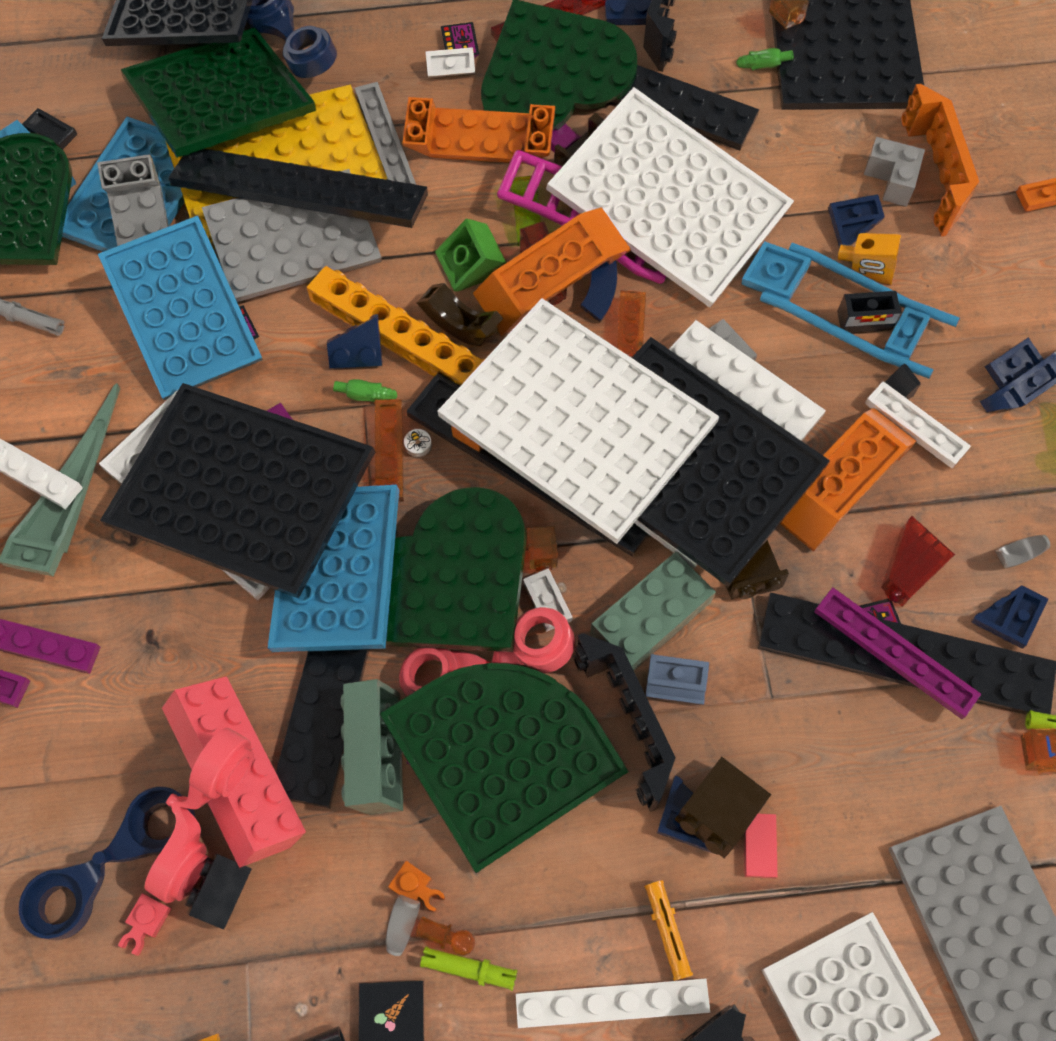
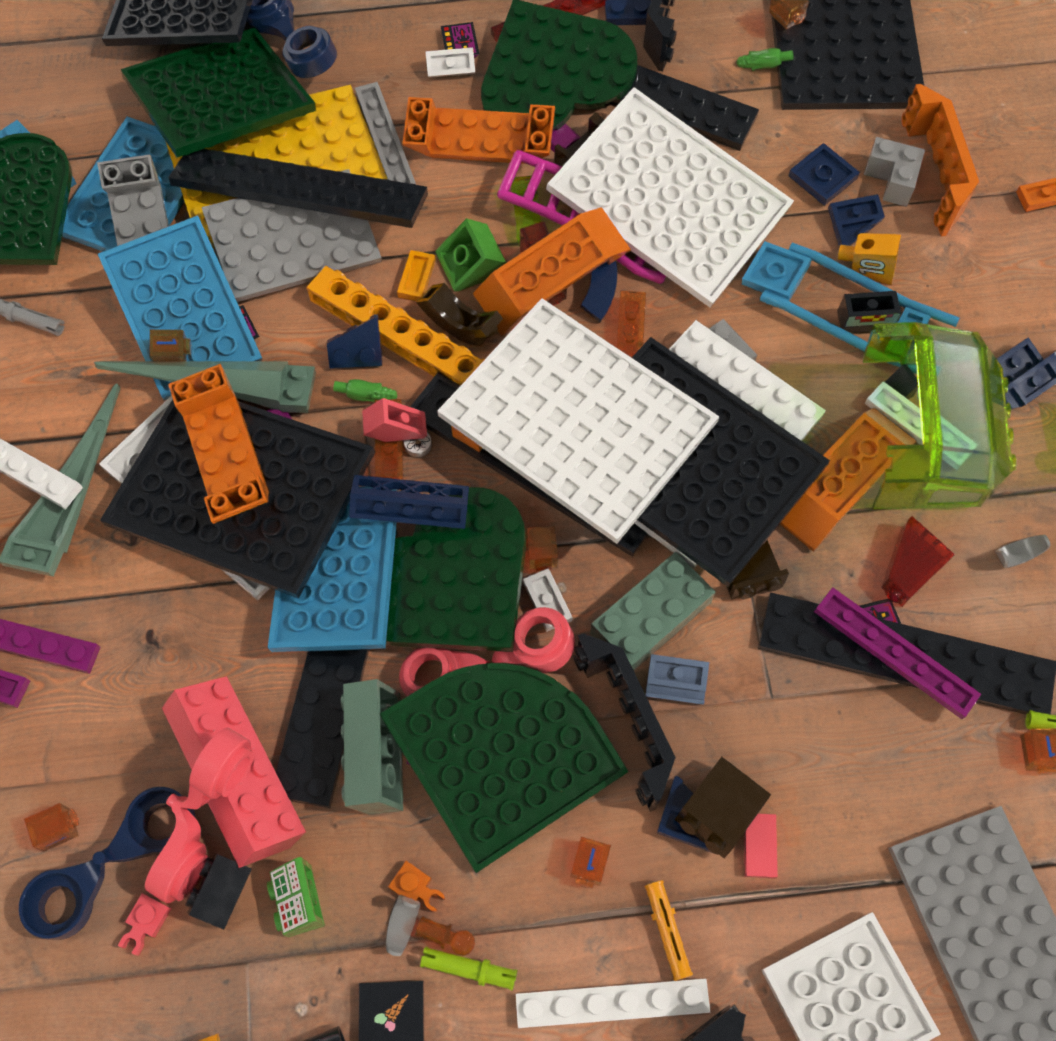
black tile [22,108,77,150] -> none
dark blue wing [971,585,1048,649] -> none
none -> clear orange brick [24,803,79,852]
none -> sand green plate [94,361,316,413]
none -> clear orange brick [150,329,191,361]
none -> orange slope [168,363,269,524]
none -> slope [267,857,325,937]
none -> dark blue fence [349,475,469,529]
none -> coral slope [362,398,427,442]
none -> light orange tile [397,250,436,301]
none -> clear orange brick [570,837,611,889]
none -> dark blue plate [788,143,860,206]
none -> clear neon green windscreen [862,322,1016,509]

